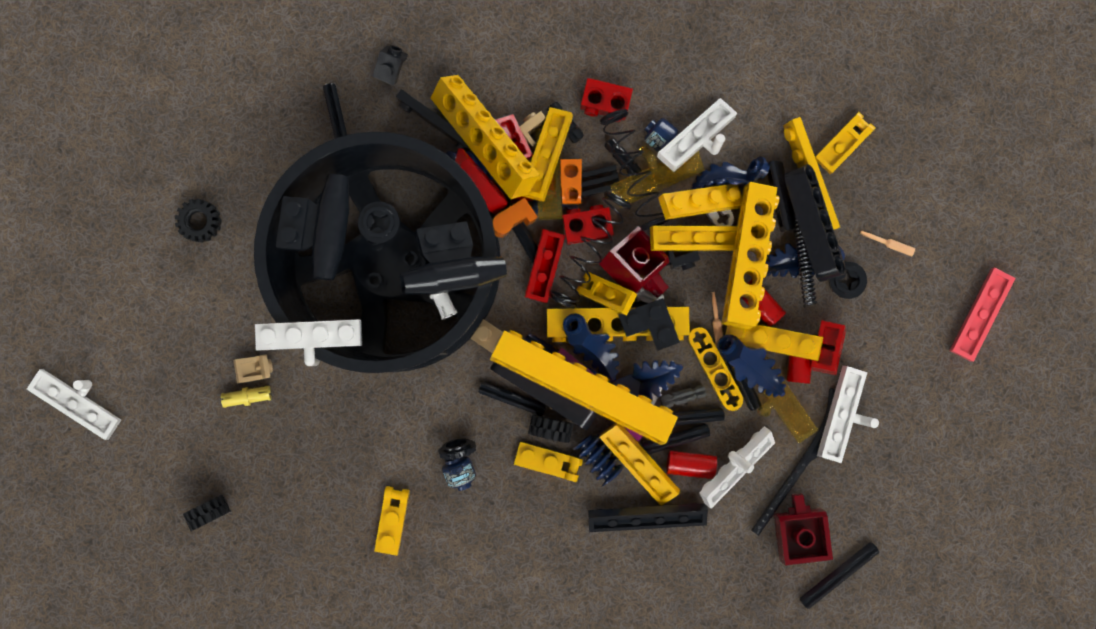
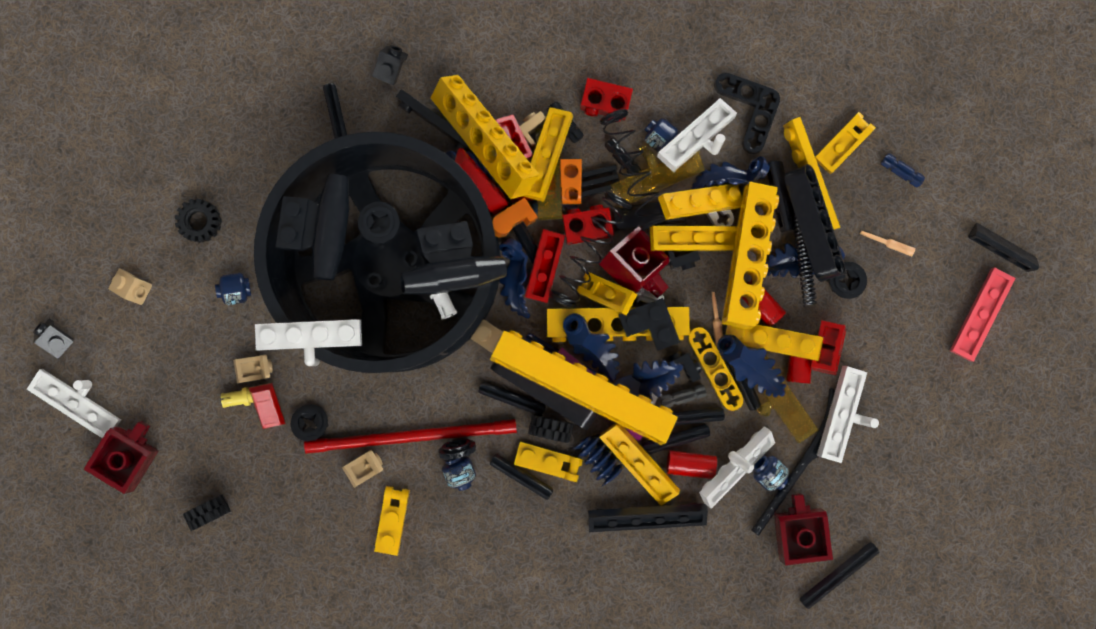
none -> bracket [33,318,74,359]
none -> dark red hinge [83,421,159,494]
none -> tan bracket [108,268,152,305]
none -> dark blue head [215,273,251,305]
none -> tile [249,383,285,429]
none -> black gear [290,404,329,442]
none -> red piece [304,419,517,454]
none -> tan bracket [342,450,383,488]
none -> black axle [490,454,553,500]
none -> dark blue plant [499,238,531,319]
none -> black slope [613,202,686,231]
none -> black bracket [667,351,702,383]
none -> black beam [714,73,780,154]
none -> head [753,456,789,491]
none -> dark blue axle [881,153,925,187]
none -> black slope [968,223,1039,272]

